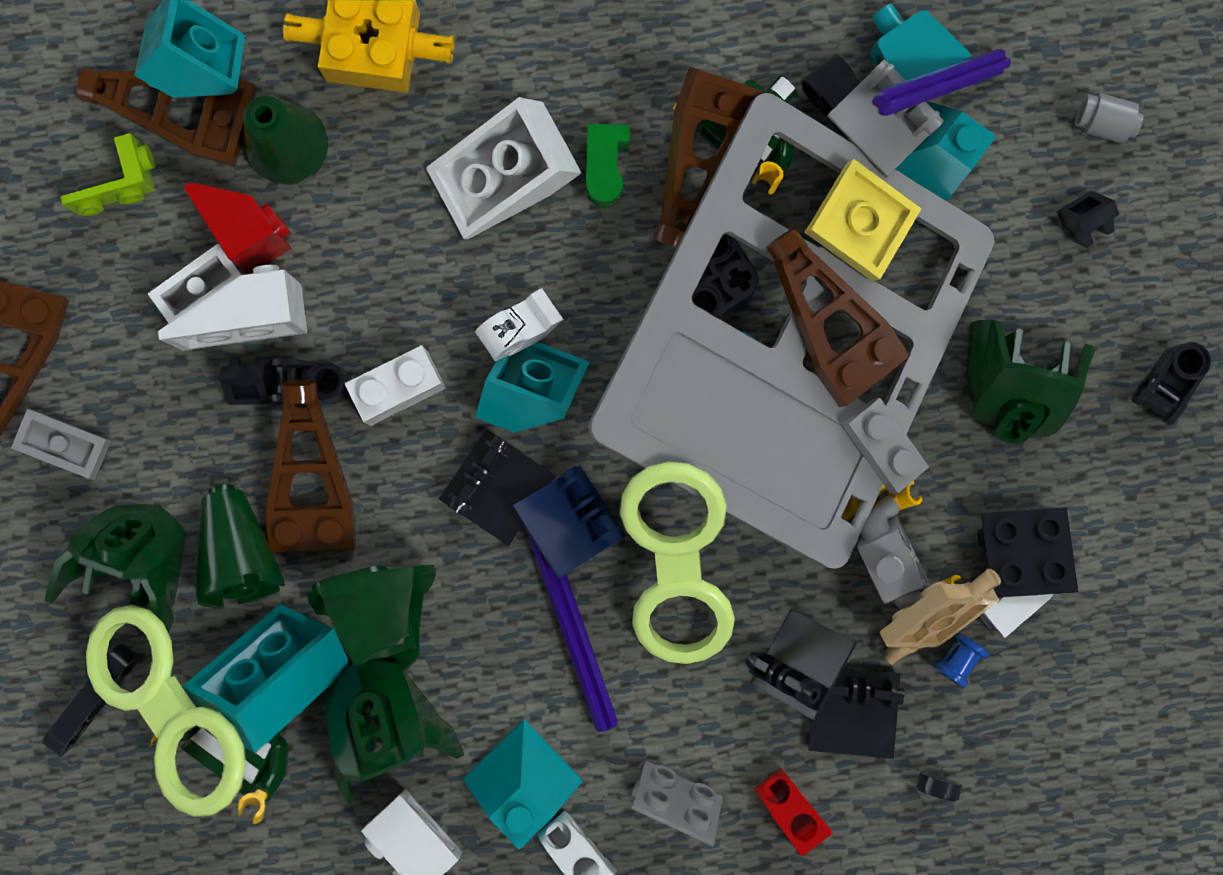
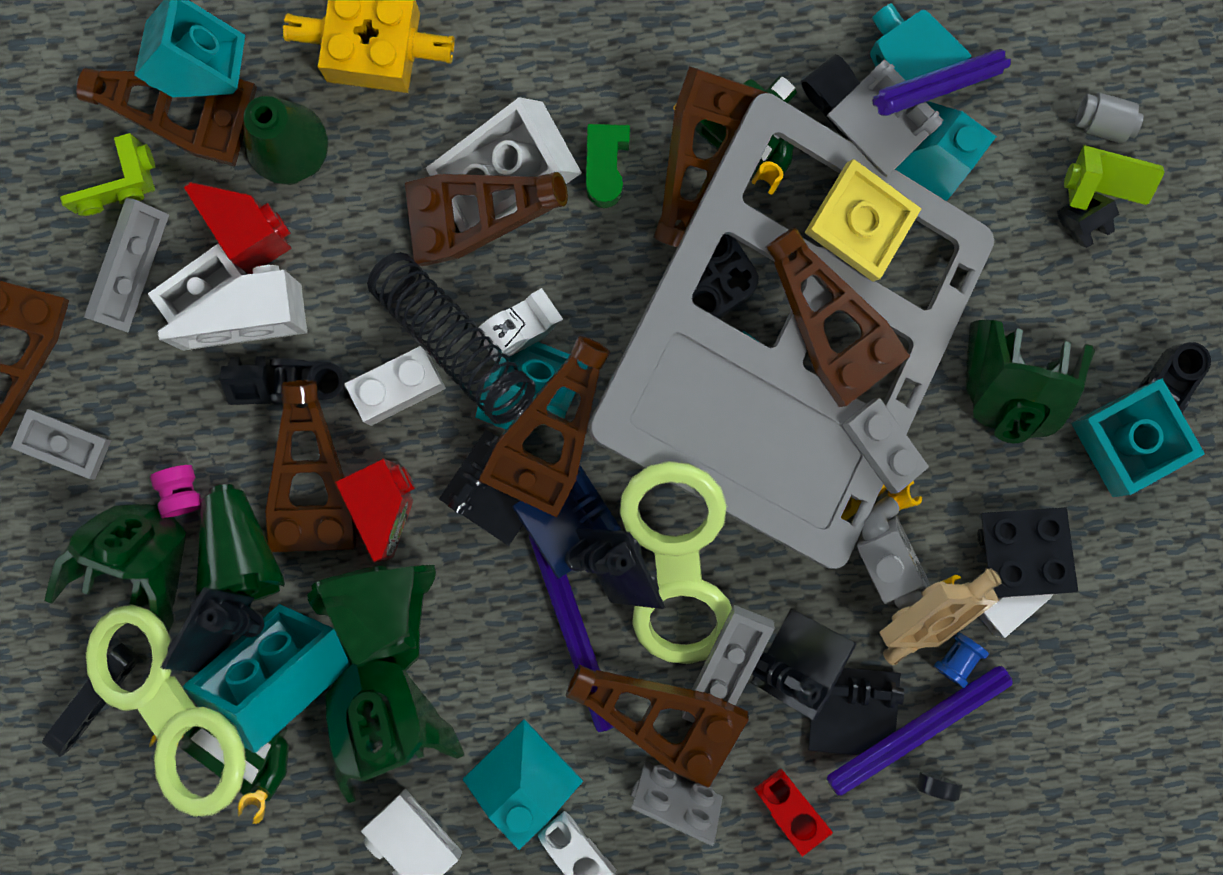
none -> light grey plate [84,198,169,333]
none -> dark pink wheel [150,465,201,518]
none -> black hinge [161,587,265,673]
none -> red slope [335,459,415,562]
none -> black piece [367,252,536,424]
none -> reddish brown plate [405,172,568,266]
none -> reddish brown plate [479,336,610,517]
none -> black hinge [565,528,665,609]
none -> reddish brown plate [566,665,749,788]
none -> light grey plate [682,605,775,722]
none -> dark purple axle [827,666,1013,795]
none -> lime bracket [1064,145,1165,210]
none -> teal slope [1071,378,1205,497]

